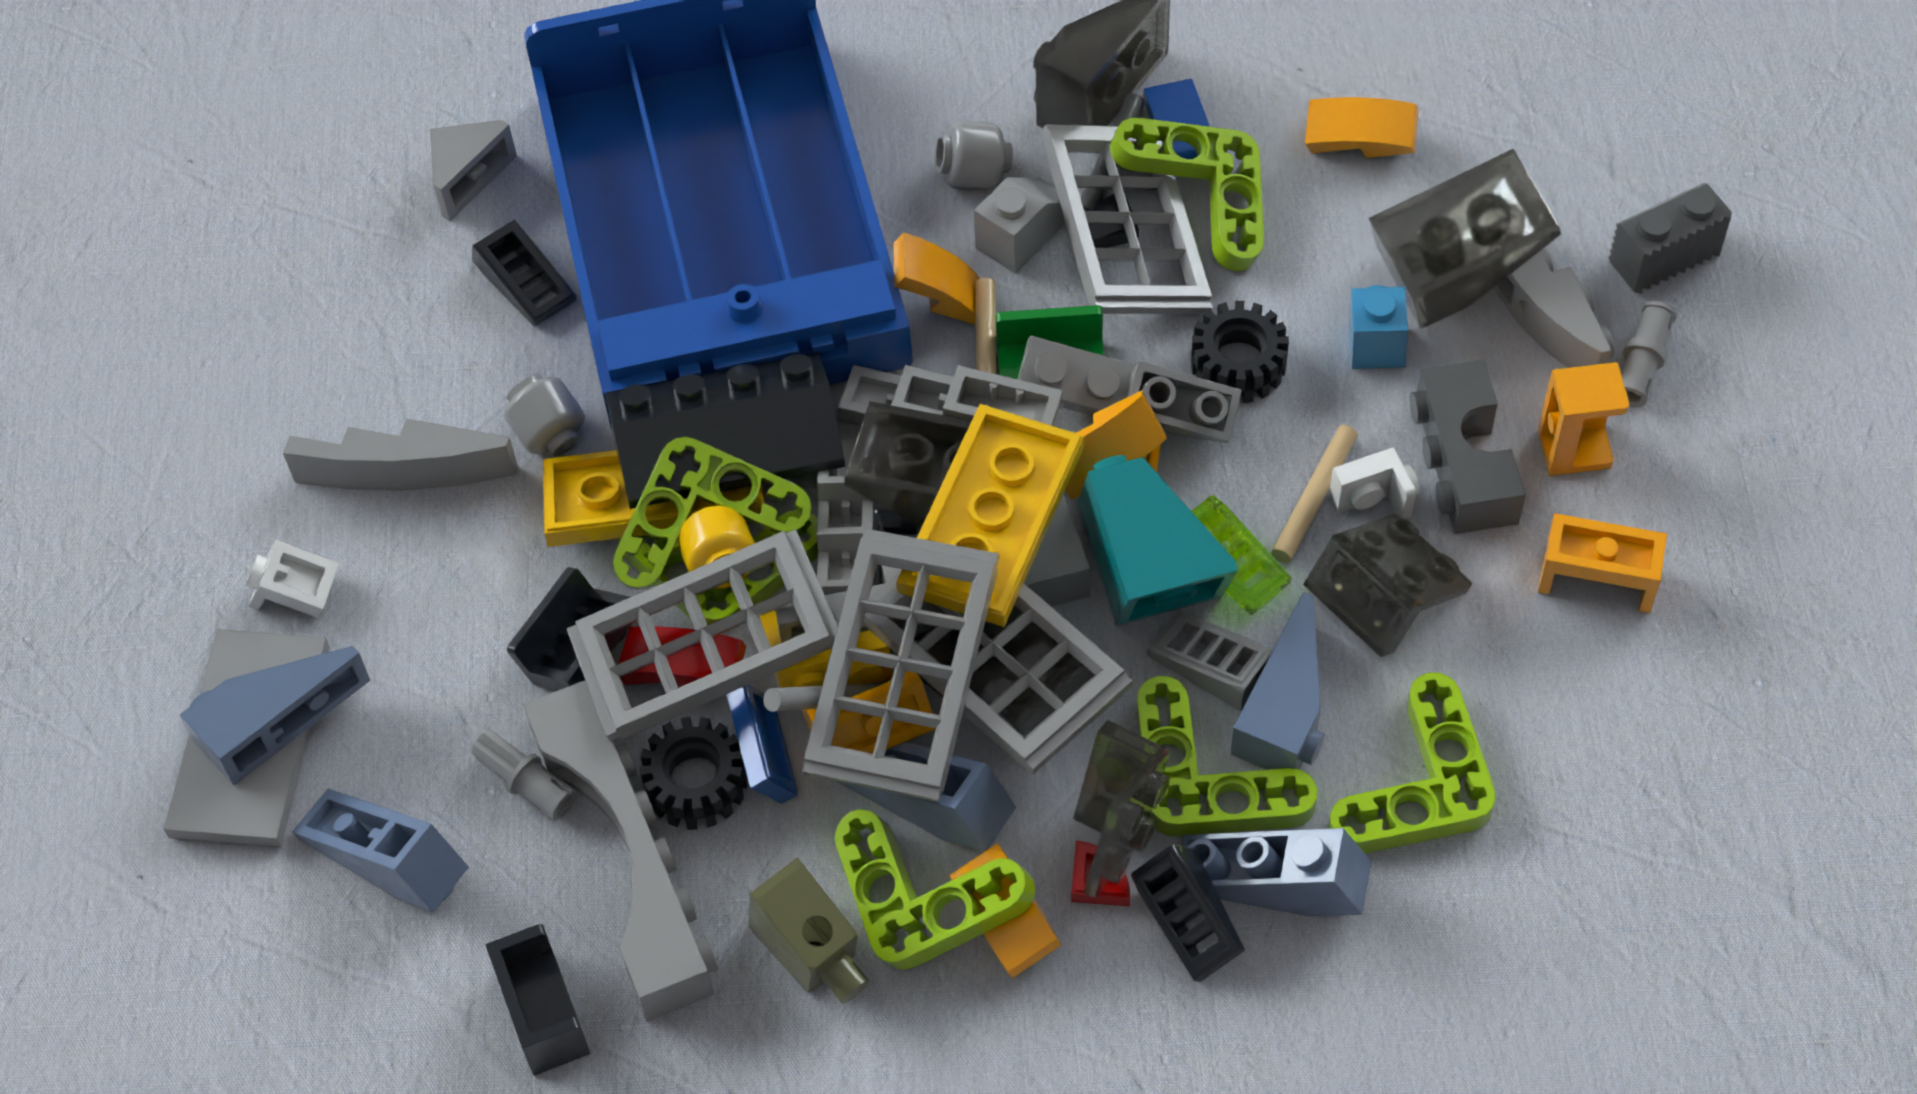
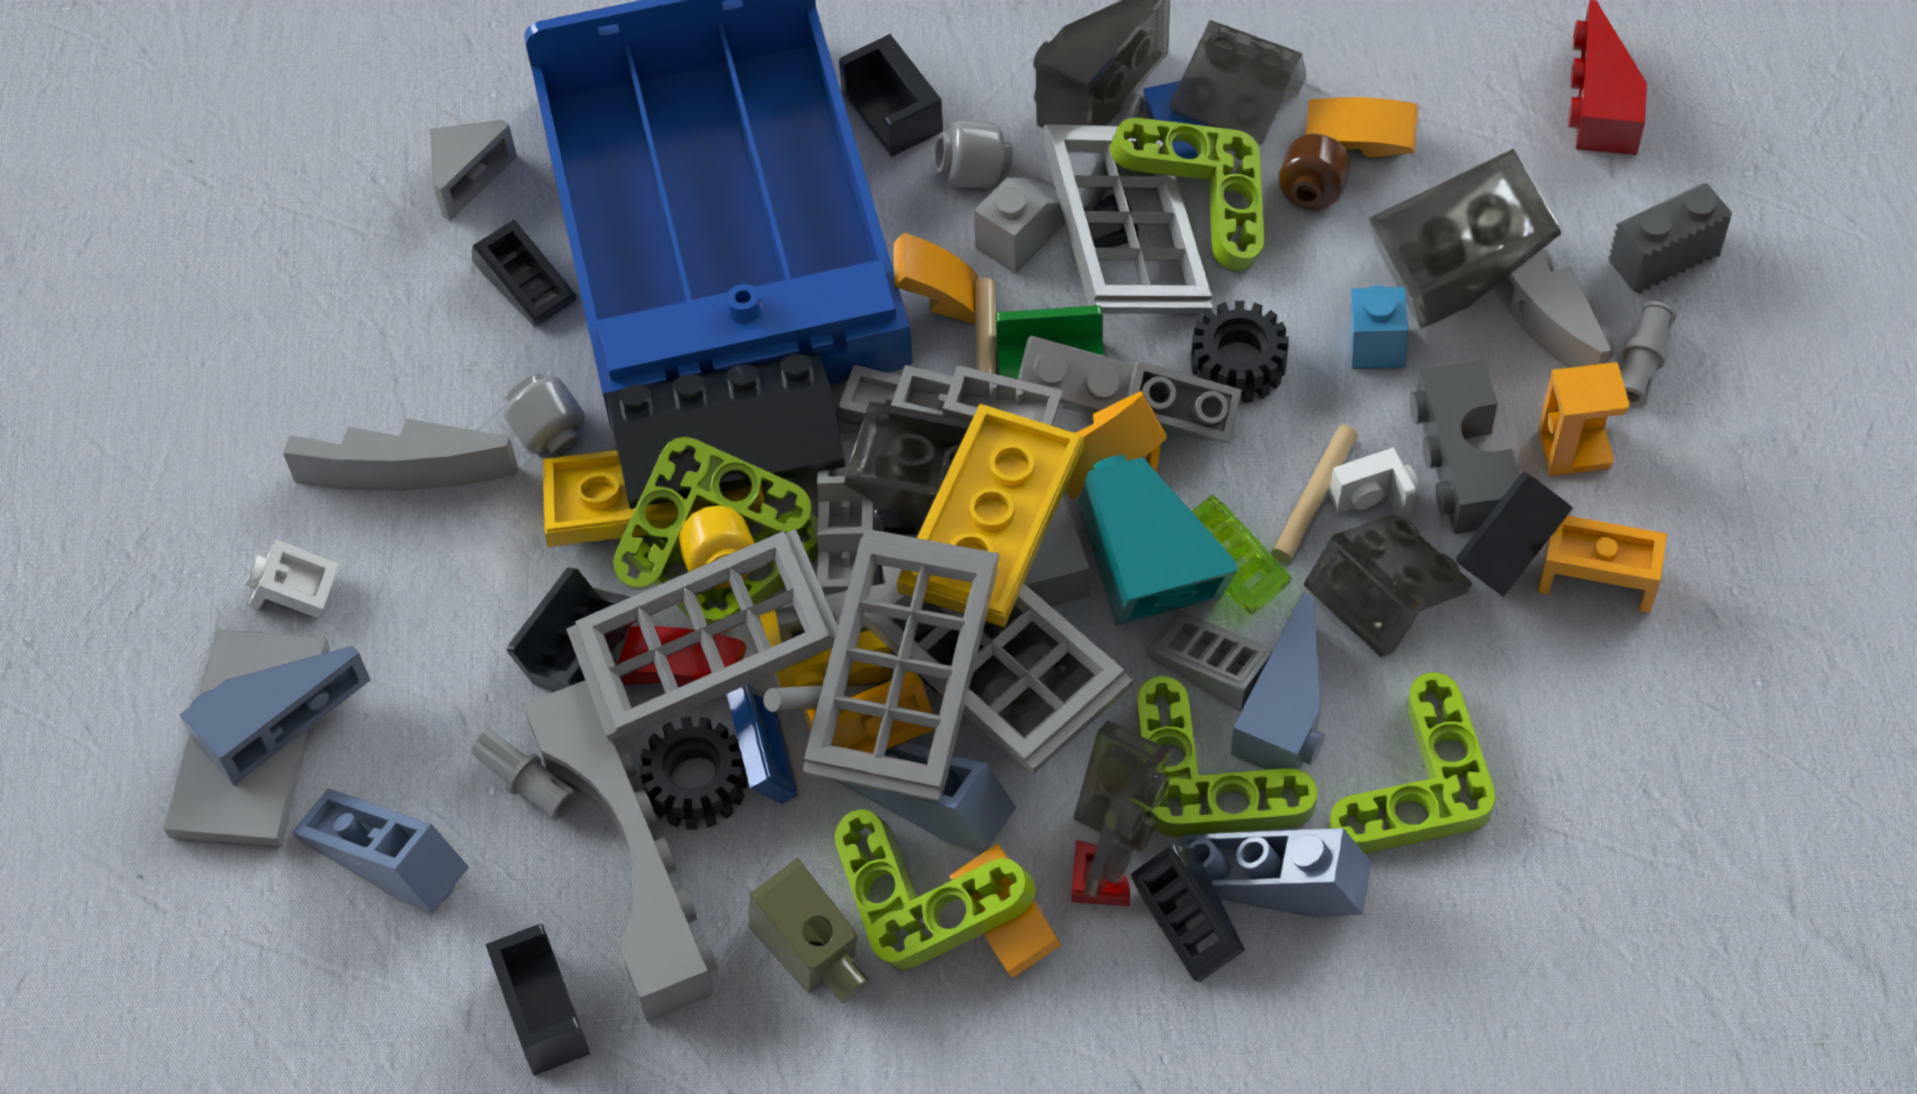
none -> black panel [839,34,943,157]
none -> clear smoke bracket [1170,20,1307,145]
none -> reddish brown head [1279,133,1351,211]
none -> black panel [1456,472,1573,597]
none -> red slope [1568,0,1647,155]

